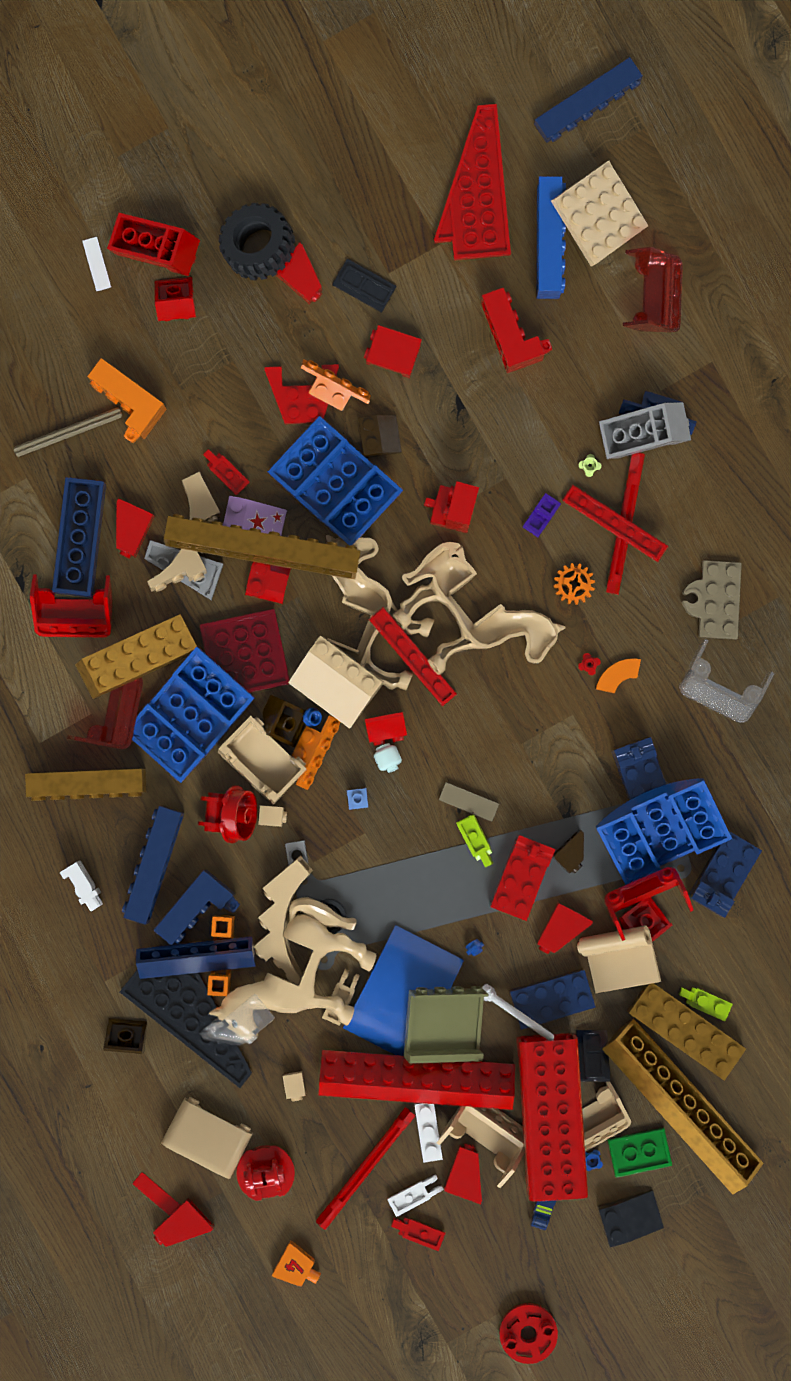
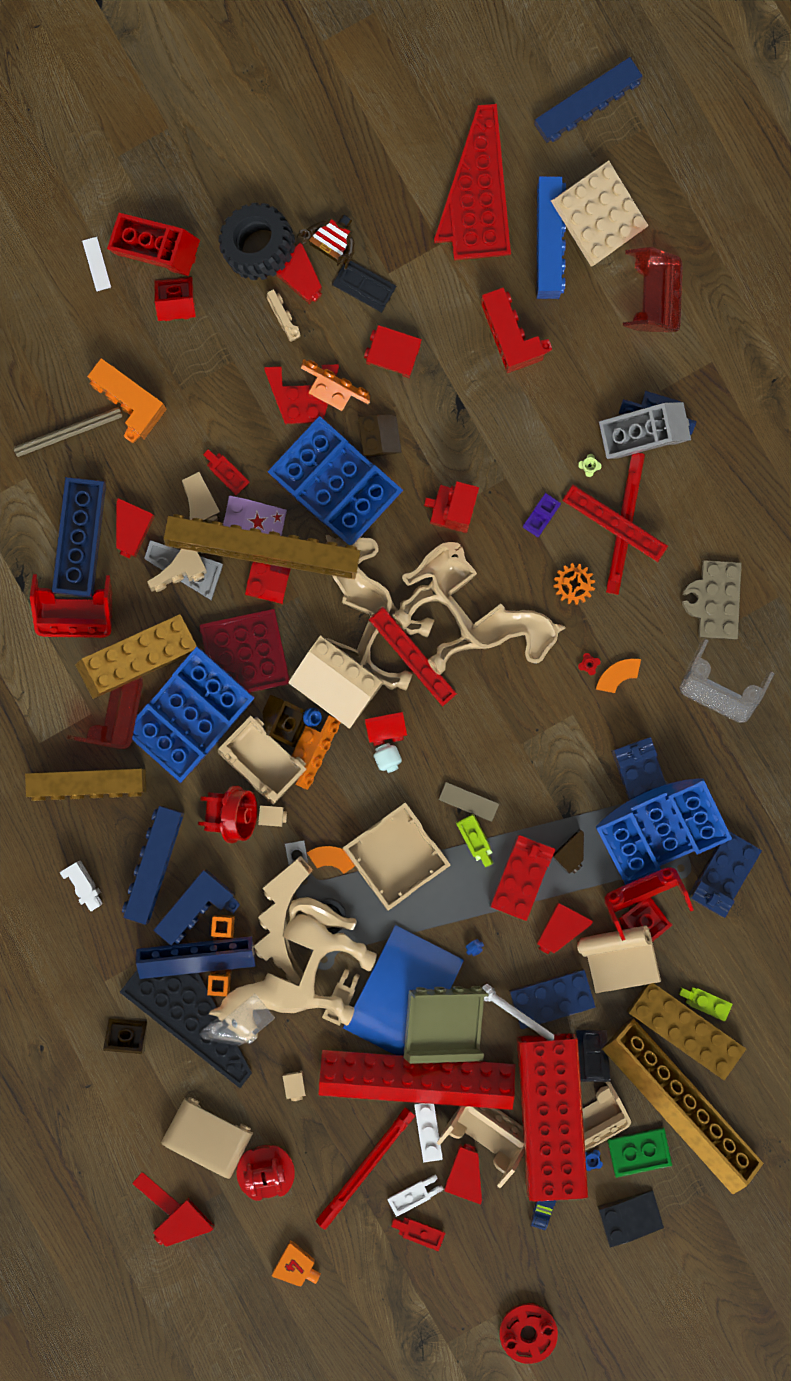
medium blue brick [347,788,369,810] -> none
none -> tan hinge [266,289,301,342]
none -> torso [297,215,355,269]
none -> orange tile [307,846,355,874]
none -> tan tile [342,802,450,911]

